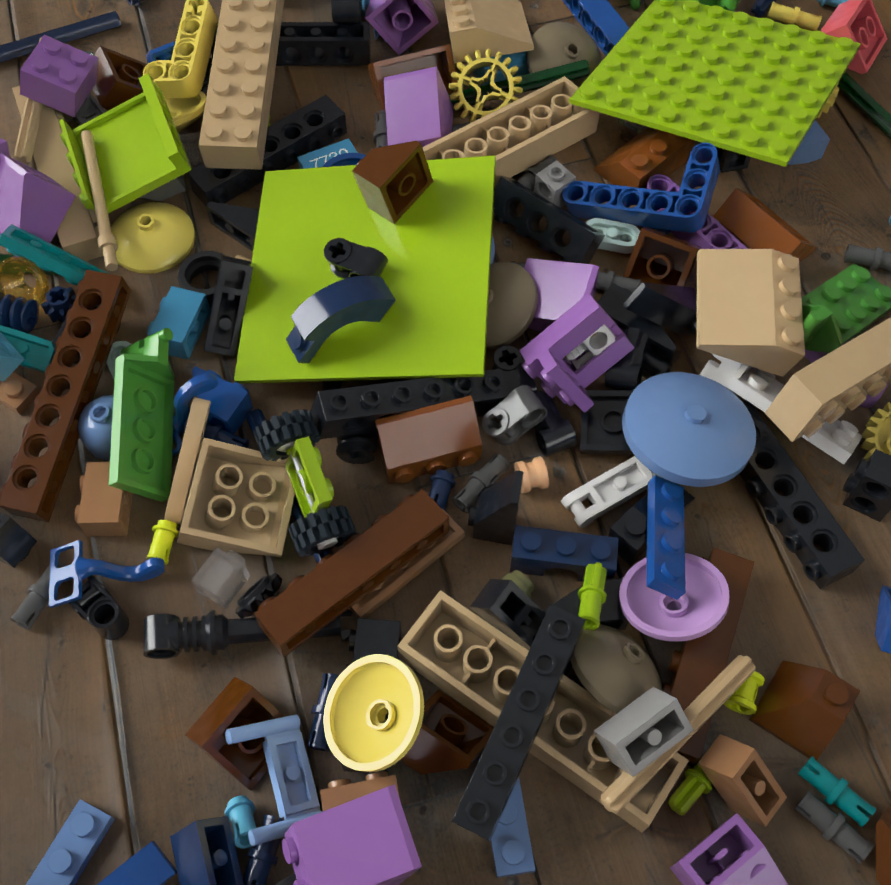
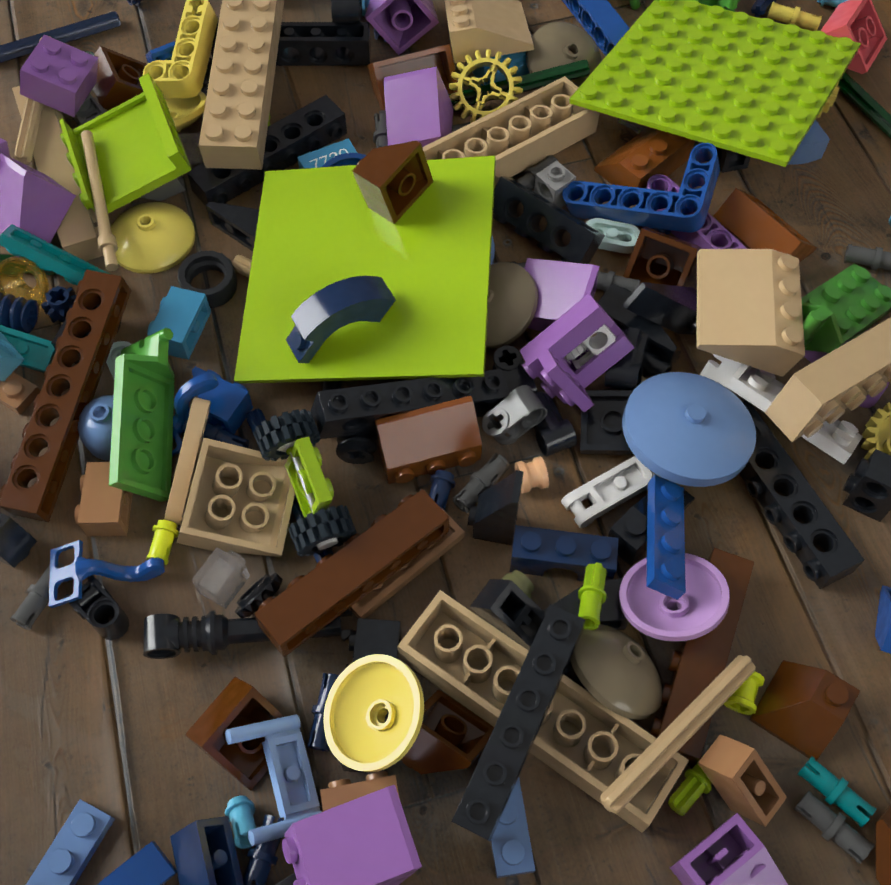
black slope [204,255,253,357] -> none
black piece [324,238,388,279] -> none
light grey brick [594,687,694,777] -> none

